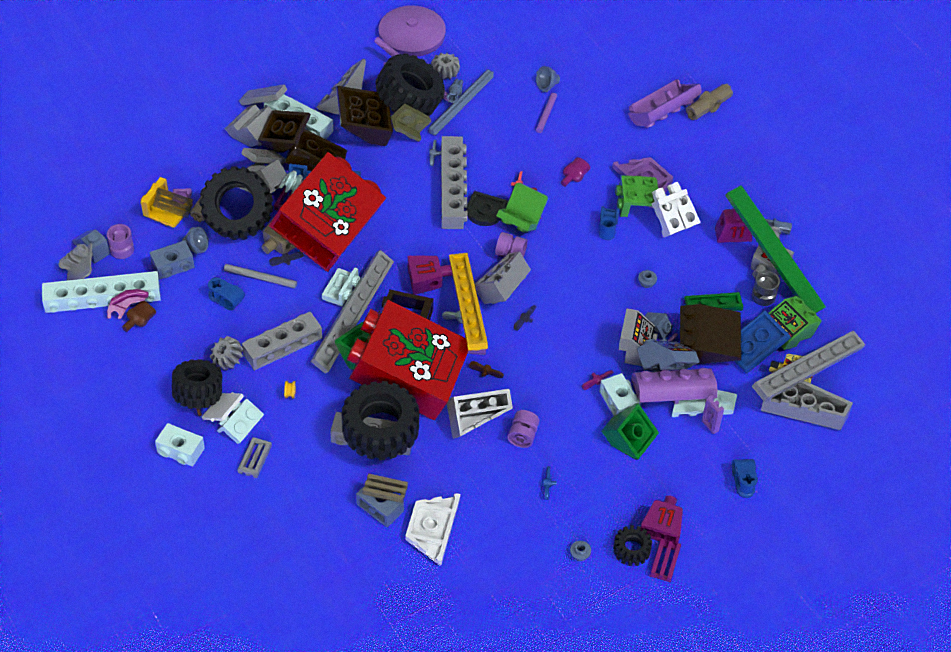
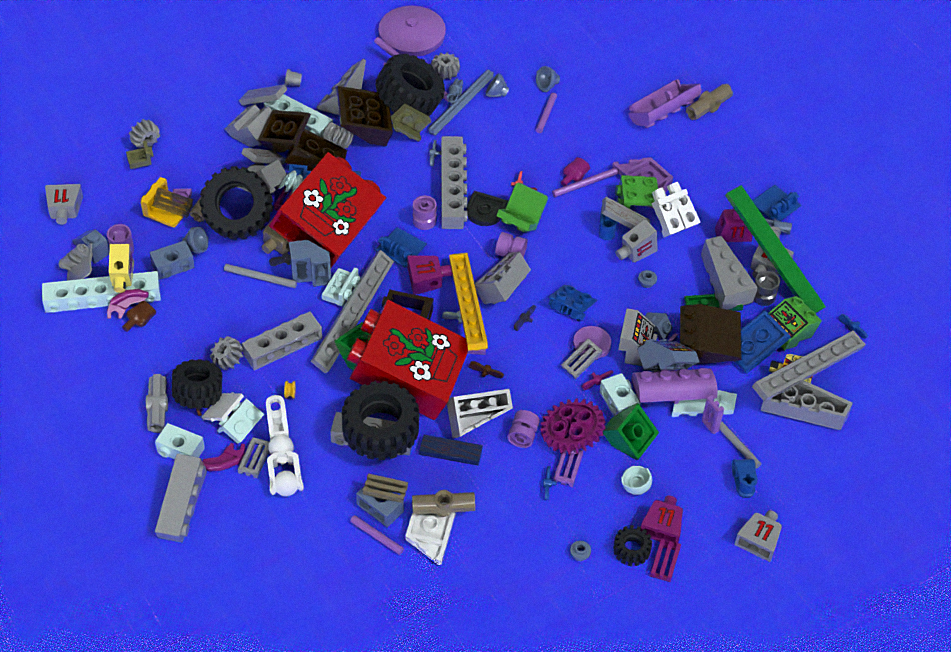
blue piece [208,277,245,311] -> none
none -> light grey torso [45,184,83,225]
none -> light yellow torso [109,244,134,293]
none -> olive bracket [126,141,154,169]
none -> light grey gear [129,119,160,149]
none -> light grey piece [146,374,168,433]
none -> light grey wedge [155,454,207,543]
none -> magenta piece [202,443,246,471]
none -> white piece [266,395,304,497]
none -> light grey piece [285,69,302,87]
none -> sand blue piece [289,240,331,287]
none -> light grey gear [323,122,354,148]
none -> medium lavender bar [350,515,404,555]
none -> blue hinge [375,227,427,268]
none -> dark tan piece [412,490,476,517]
none -> medium lavender wheel [413,195,437,230]
none -> dark blue tile [419,435,483,466]
none -> sand blue piece [485,73,509,97]
none -> magenta gear [540,398,606,454]
none -> blue hinge [549,284,597,321]
none -> medium lavender bar [552,168,618,197]
none -> medium lavender tile [554,450,583,487]
none -> light grey tile [561,339,602,379]
none -> medium lavender tile [573,326,611,360]
none -> light grey tile [602,197,650,229]
none -> light grey torso [615,219,658,262]
none -> light aqua hair [621,466,652,495]
none -> light grey wedge [701,236,758,310]
none -> light grey bar [719,422,761,469]
none -> light grey torso [734,510,782,562]
none -> blue hinge [753,185,801,221]
none -> blue piece [839,314,868,339]

